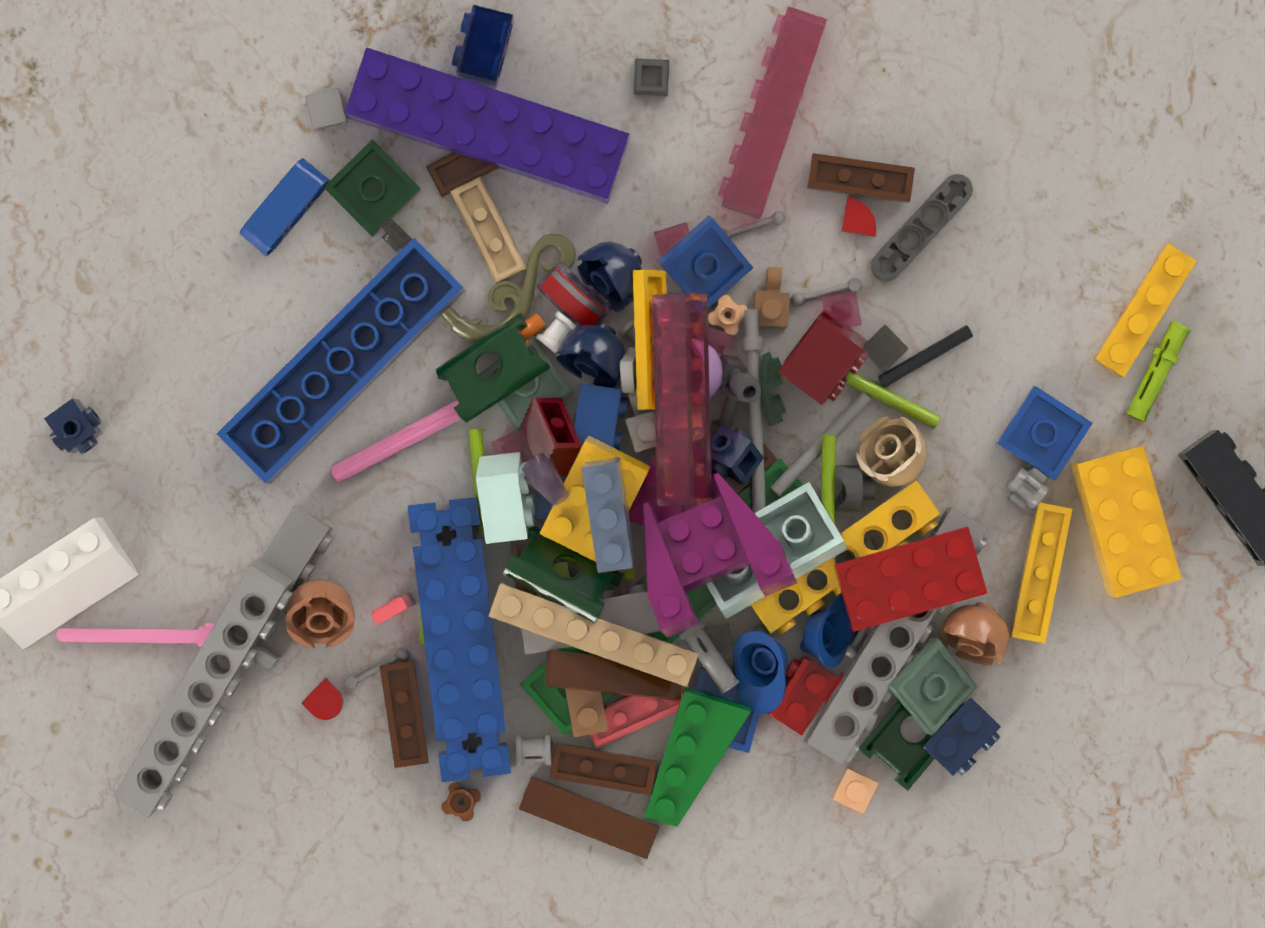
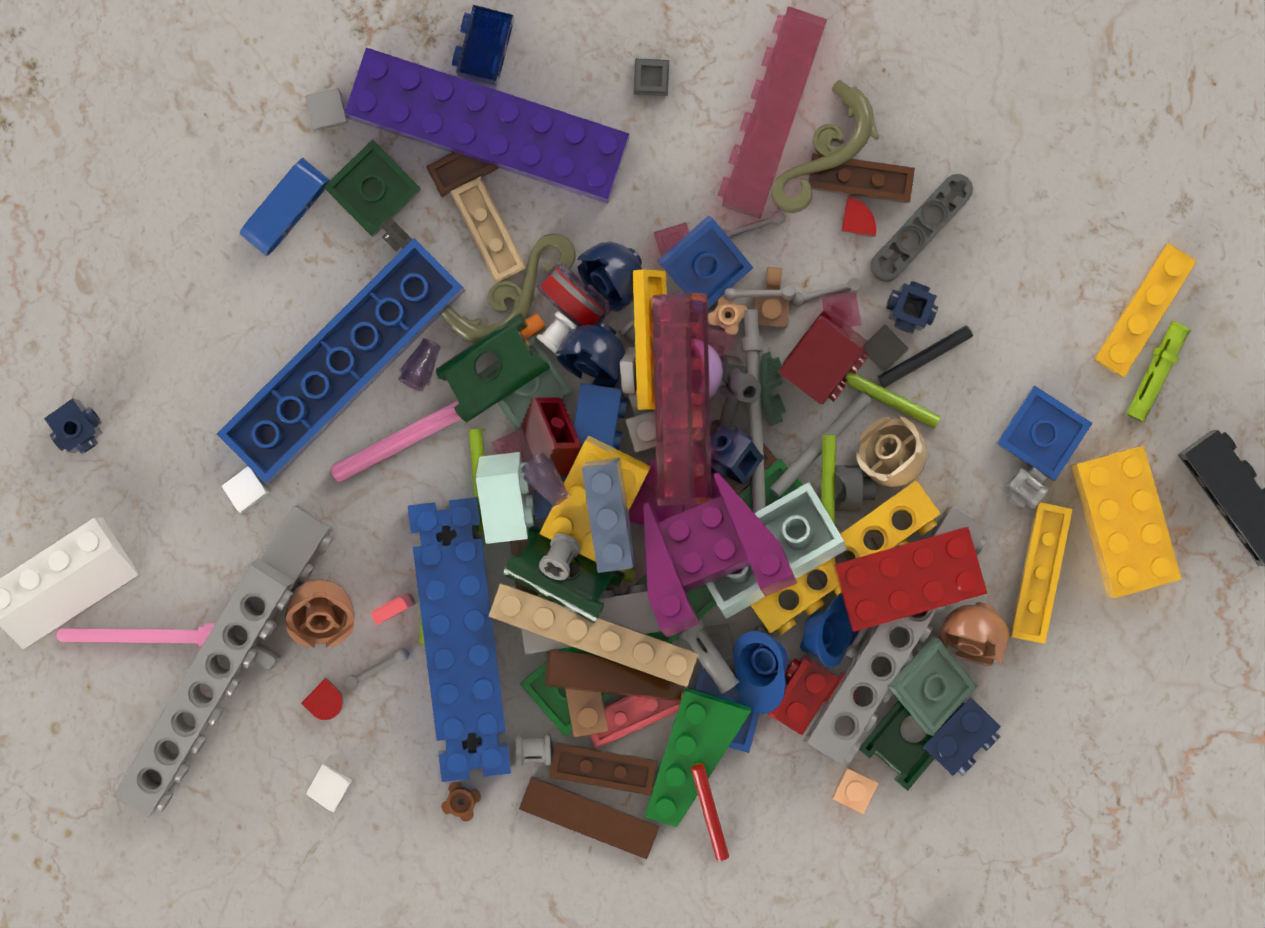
reddish brown plate [380,660,429,768] -> none
none -> white slope [222,466,270,513]
none -> white slope [306,764,353,813]
none -> clear purple cone [398,338,441,392]
none -> light grey bush [539,533,581,580]
none -> red bar [691,764,729,861]
none -> light grey hinge [724,285,796,301]
none -> olive plant [771,80,879,213]
none -> dark blue brick [886,281,938,334]

